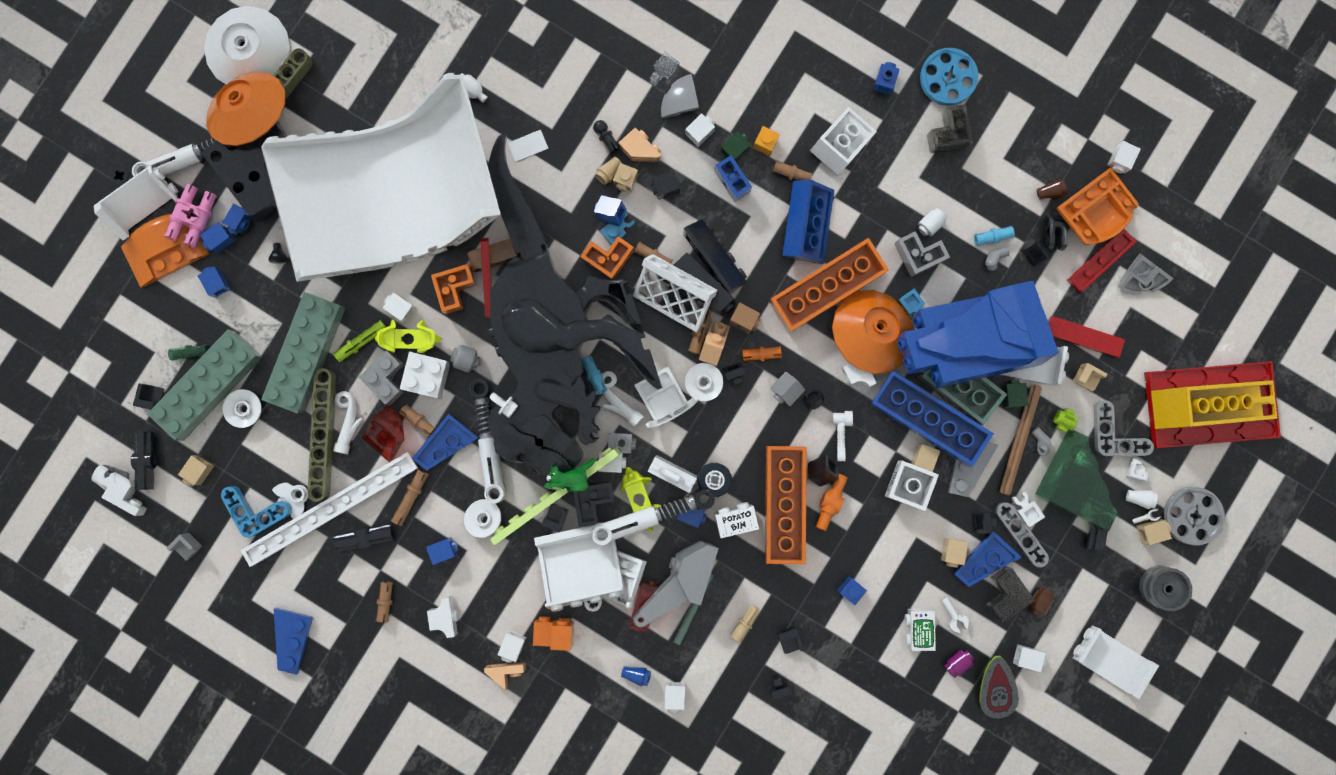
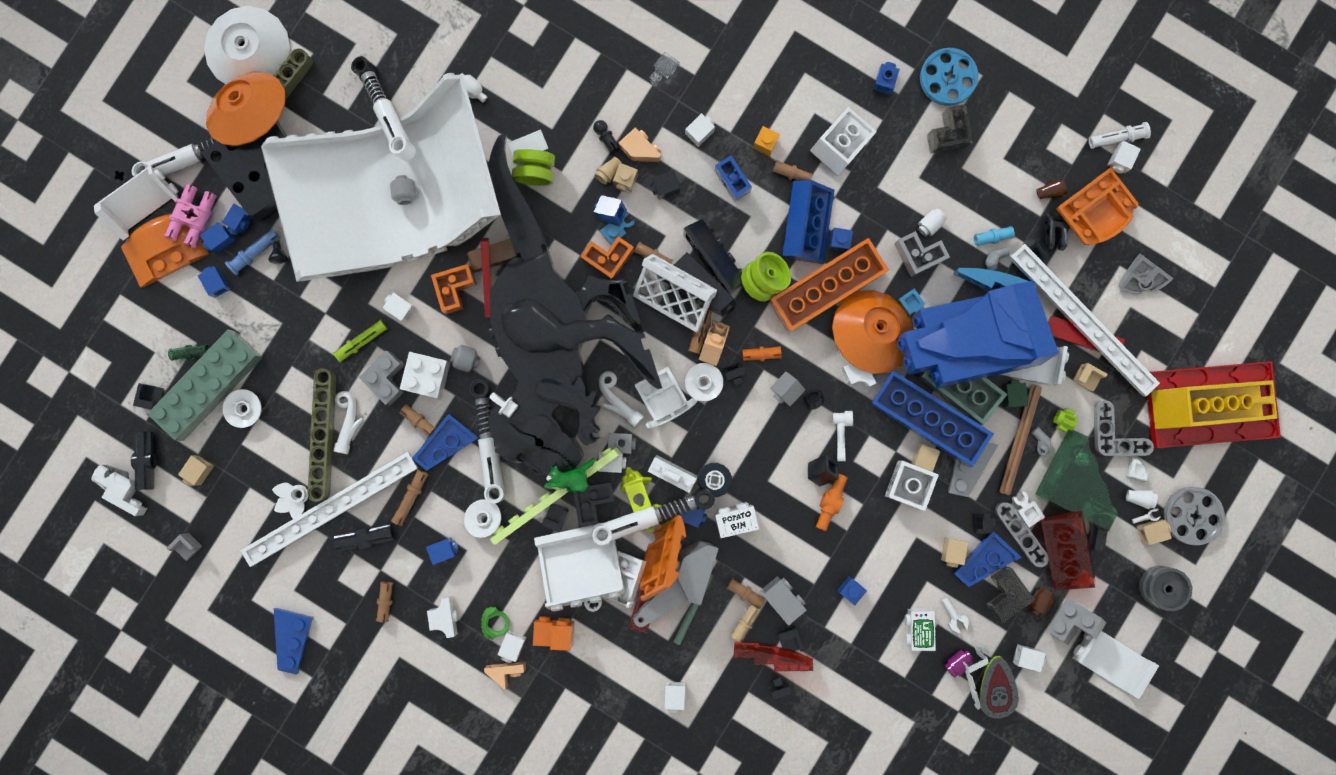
dark azure beam [221,486,292,538] -> none
sand green brick [261,292,346,414] -> none
clear red slope [362,405,405,462] -> none
neon yellow piece [375,320,443,353] -> none
medium azure pin [582,356,607,395] -> none
blue cone [621,666,651,687] -> none
light grey brick [661,74,699,118] -> none
dark green brick [720,131,751,162] -> none
medium nougat brick [729,302,761,334] -> none
orange brick [765,446,806,564] -> none
red tile [1067,229,1137,294] -> none
none -> medium blue pin [225,229,280,276]
none -> piece [351,56,416,161]
none -> light grey head [390,175,417,205]
none -> bright green piece [481,607,509,640]
none -> lime wheel [512,149,555,186]
none -> orange slope [640,515,686,601]
none -> medium nougat pin [726,578,765,609]
none -> clear red slope [734,642,813,672]
none -> lime wheel [741,252,791,302]
none -> light grey brick [760,576,806,626]
none -> blue brick [828,227,853,253]
none -> dark azure slope [953,268,1036,291]
none -> white piece [963,645,989,710]
none -> white plate [1009,244,1160,397]
none -> clear red slope [1041,511,1096,590]
none -> light grey brick [1046,598,1106,645]
none -> white pin [1089,122,1151,149]

